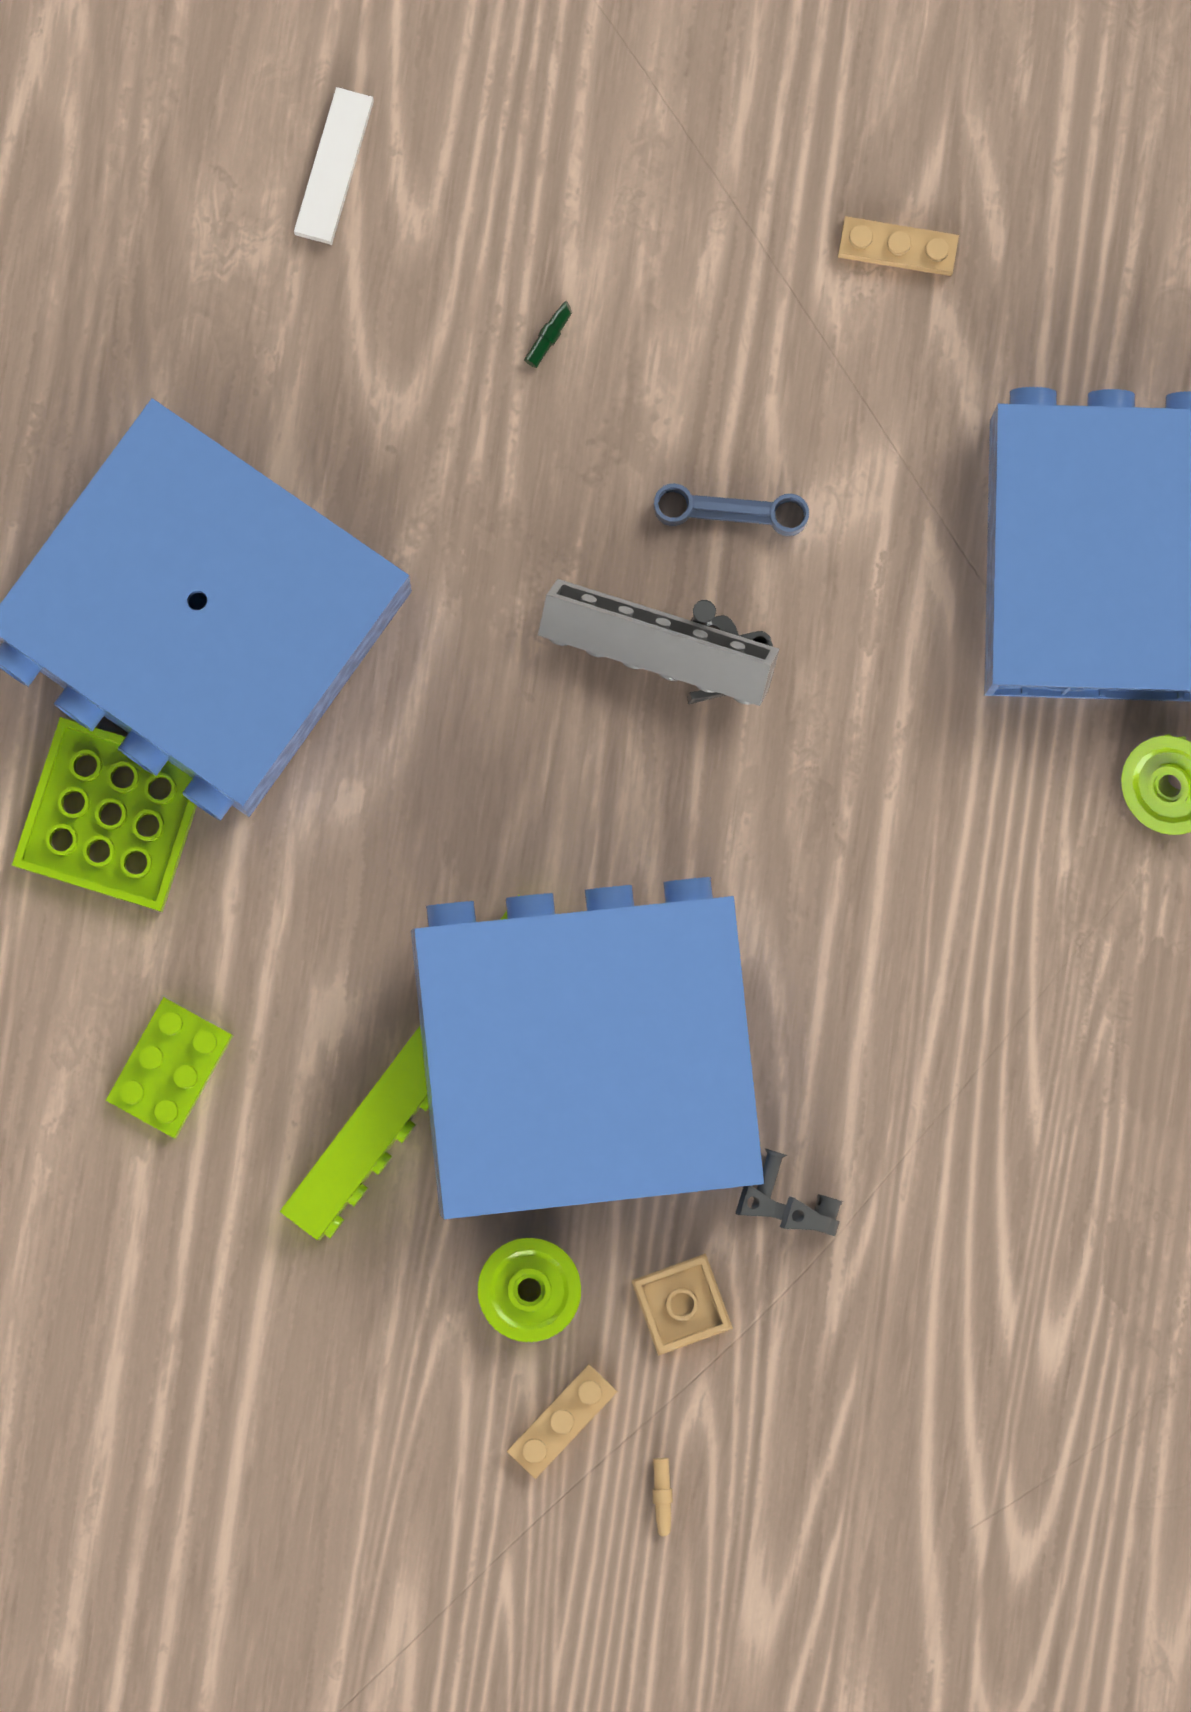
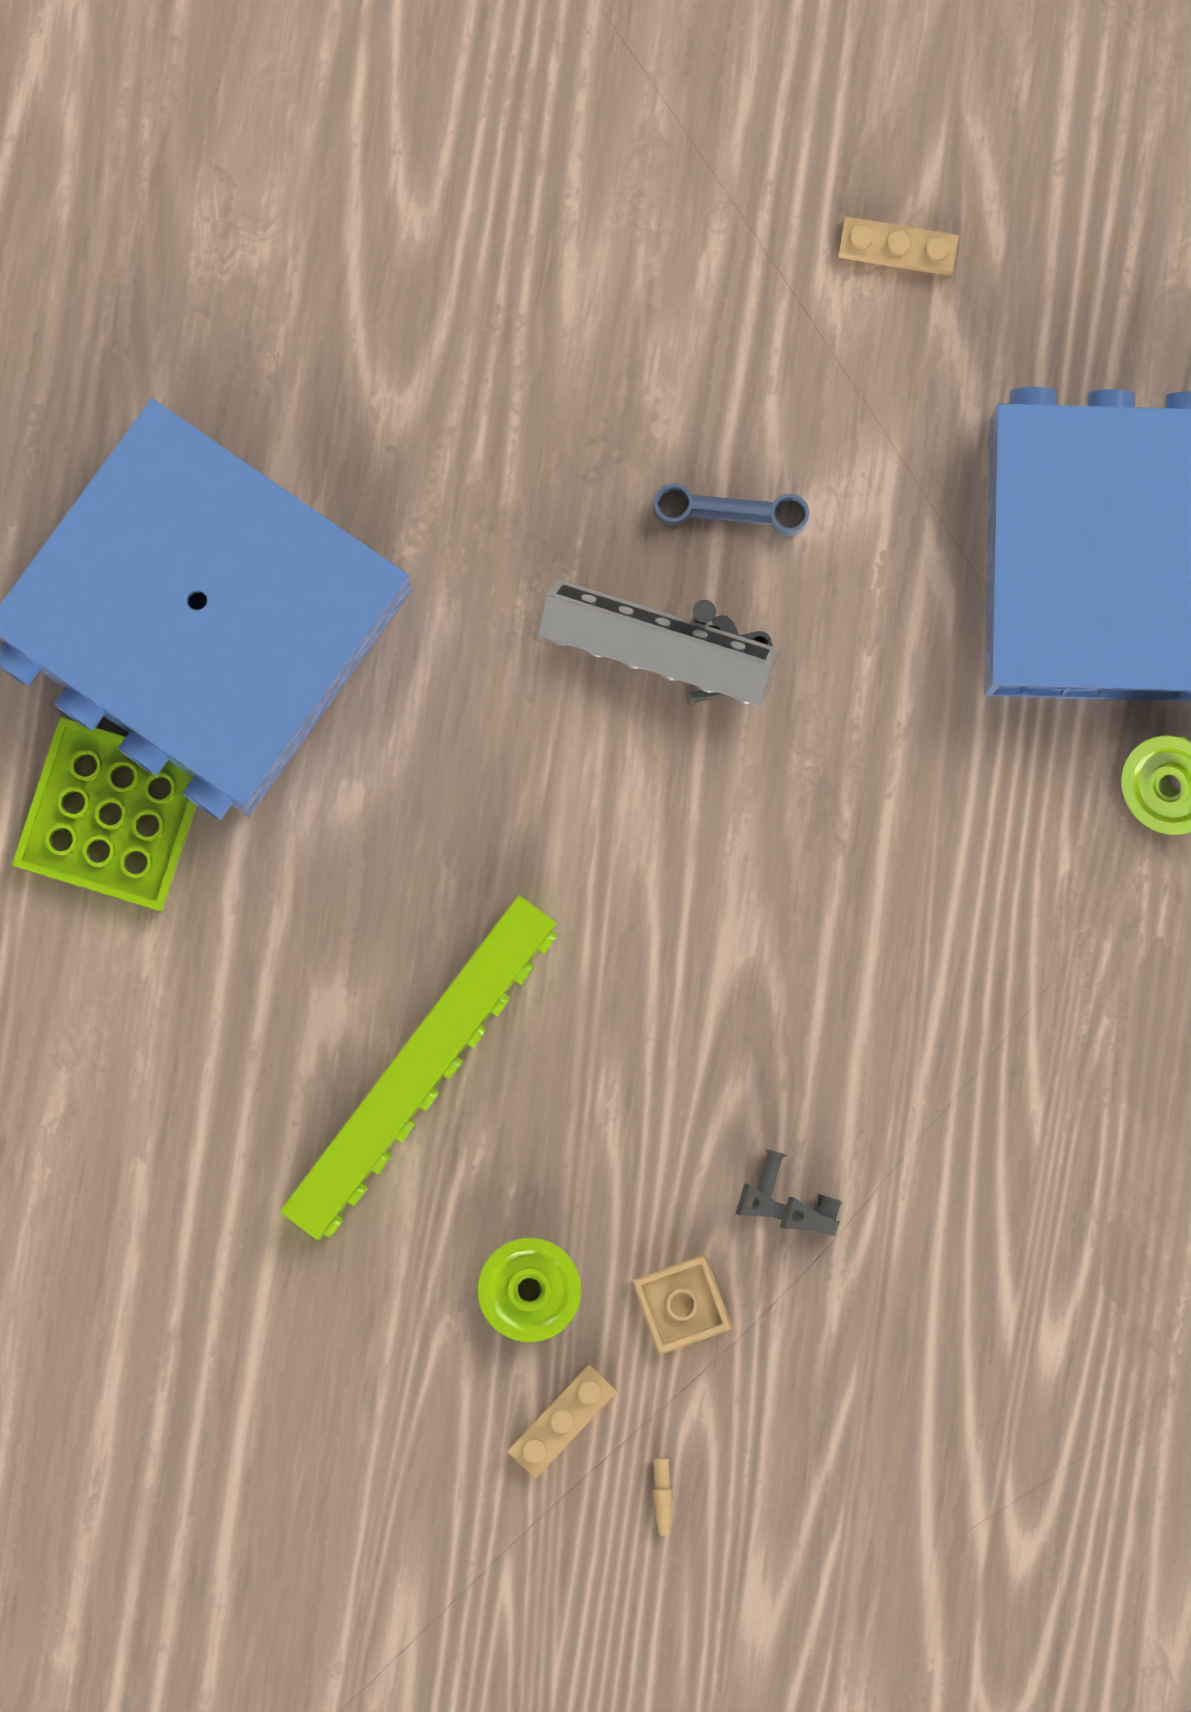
lime plate [106,997,234,1139] -> none
white tile [294,87,374,245] -> none
medium blue brick [411,877,764,1219] -> none
dark green piece [524,301,572,368] -> none

